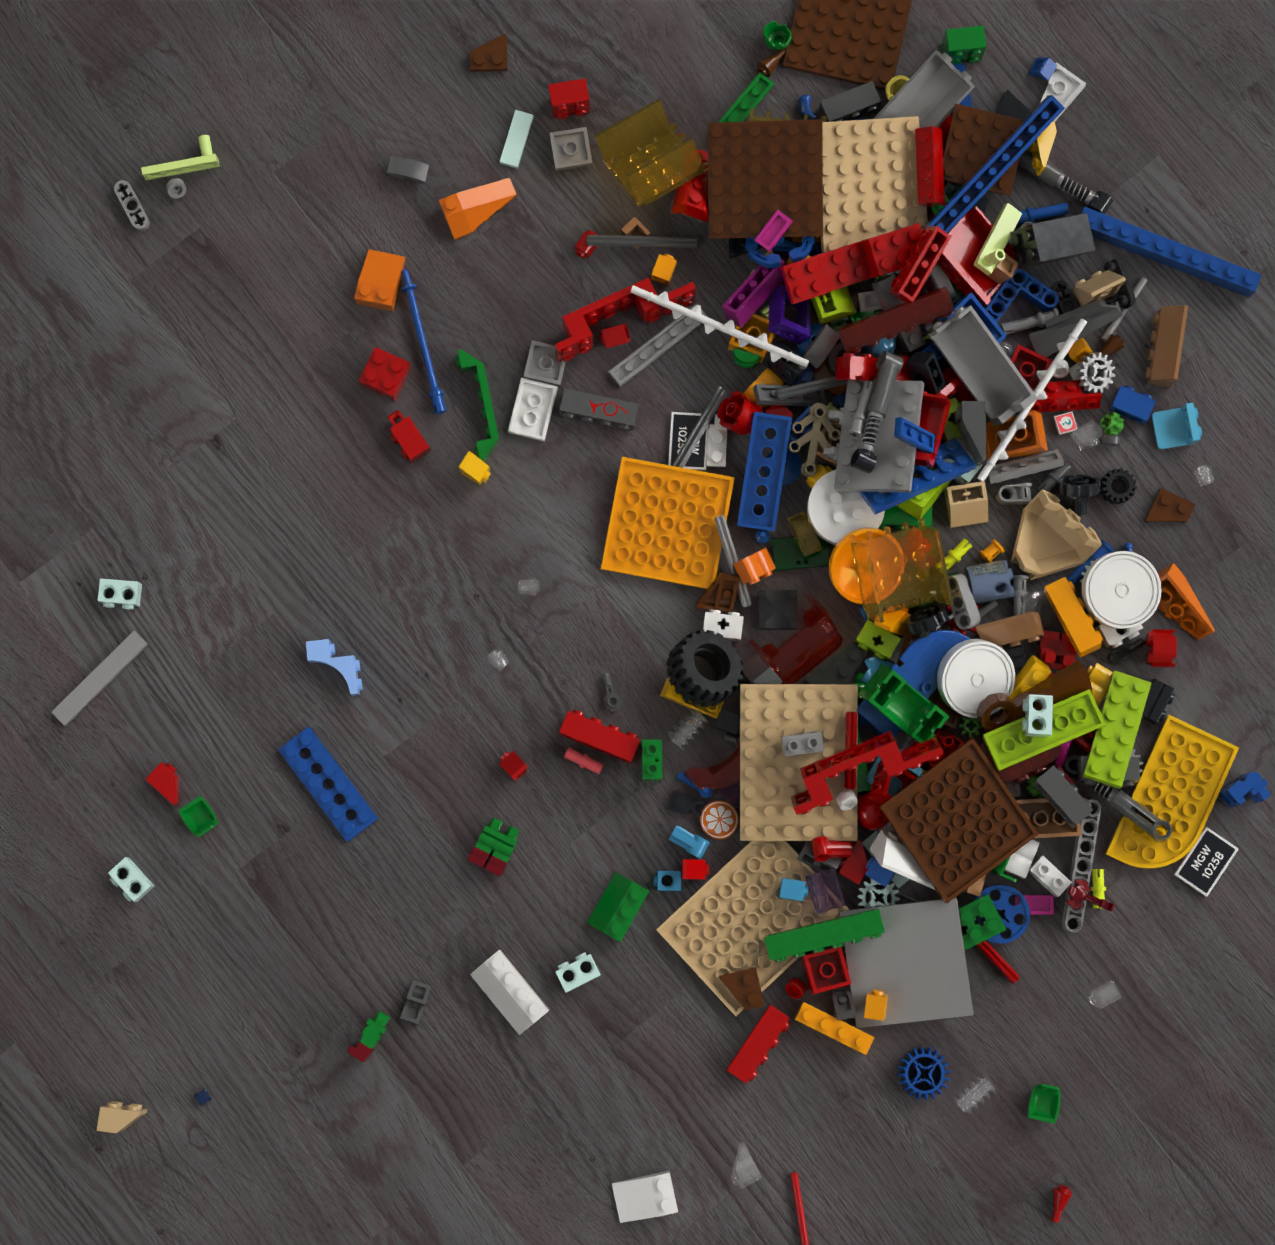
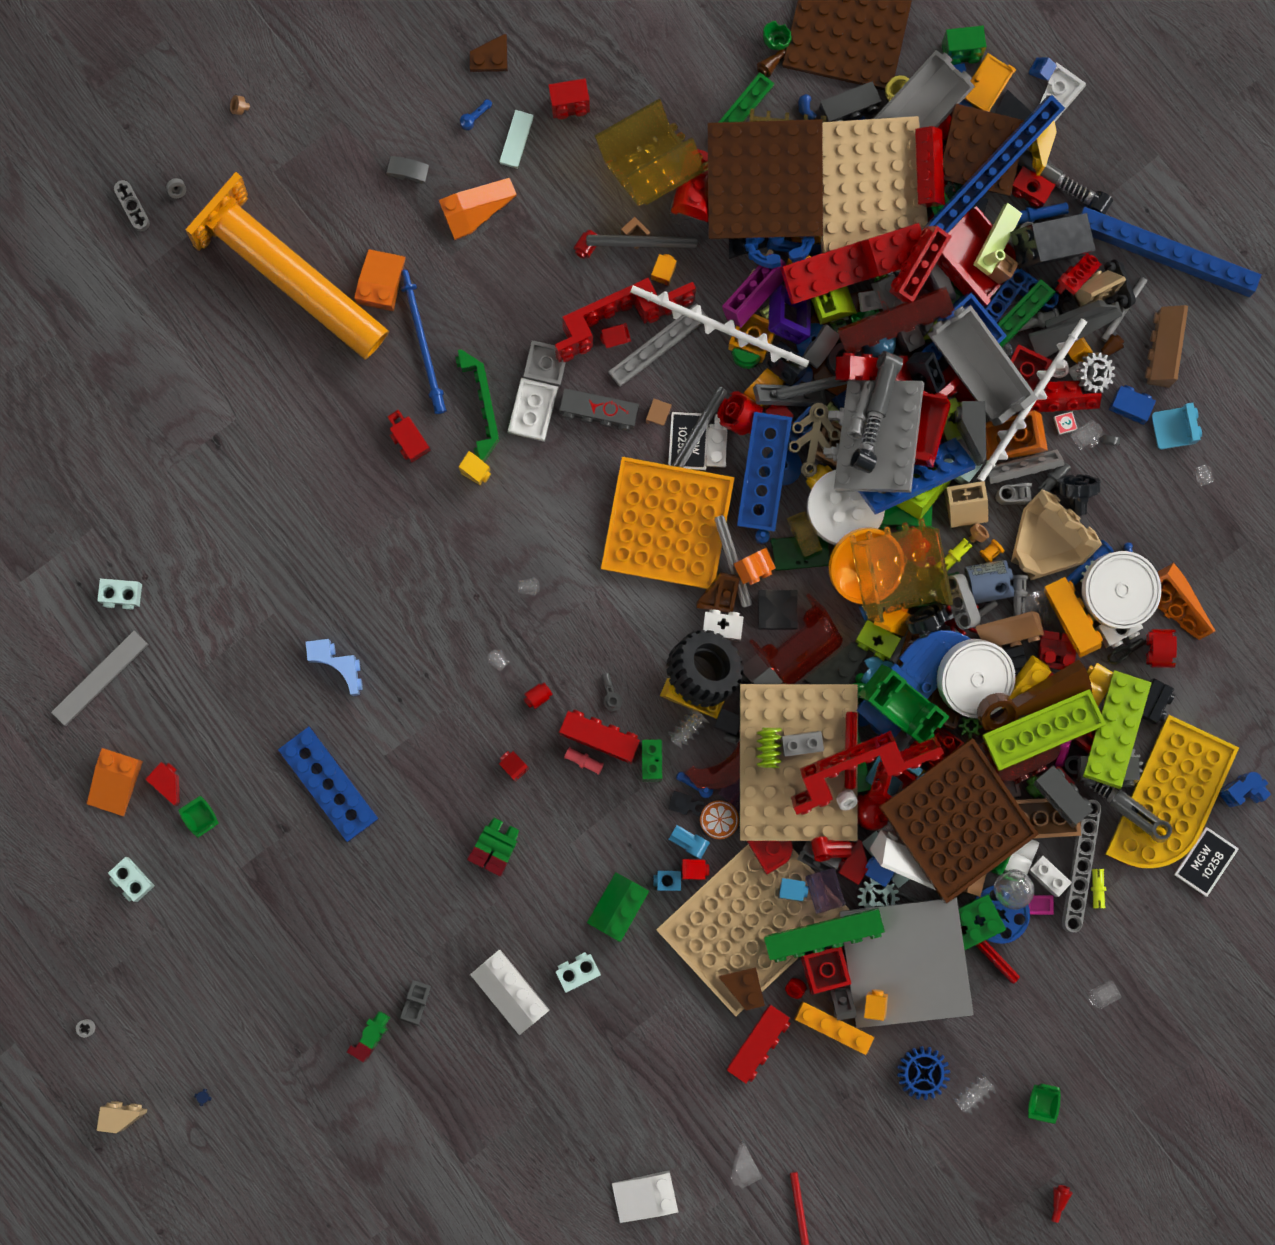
yellowish green piece [141,135,220,180] -> none
red brick [359,347,411,401] -> none
light grey plate [549,127,593,171] -> none
dark pink tile [754,209,793,252] -> none
blue tile [894,417,935,454] -> none
light aqua brick [1022,694,1053,737] -> none
dark red piece [1066,879,1115,912] -> none
bright green gear [1100,412,1124,436] -> none
black tyre [1100,468,1137,505] -> none
reddish brown wing [1145,488,1196,523] -> none
none -> light grey bush [76,1019,95,1038]
none -> orange slope [87,748,143,816]
none -> light orange piece [185,172,389,360]
none -> medium nougat tile [230,95,250,115]
none -> blue piece [460,99,492,130]
none -> red brick [523,682,553,709]
none -> medium nougat panel [646,399,671,426]
none -> red tile [747,841,793,875]
none -> lime piece [757,728,782,768]
none -> light orange door [964,53,1016,112]
none -> medium nougat tile [969,523,989,543]
none -> clear cylinder [994,869,1035,910]
none -> green plate [998,279,1055,348]
none -> red brick [1011,166,1056,208]
none -> red bracket [1056,253,1102,295]

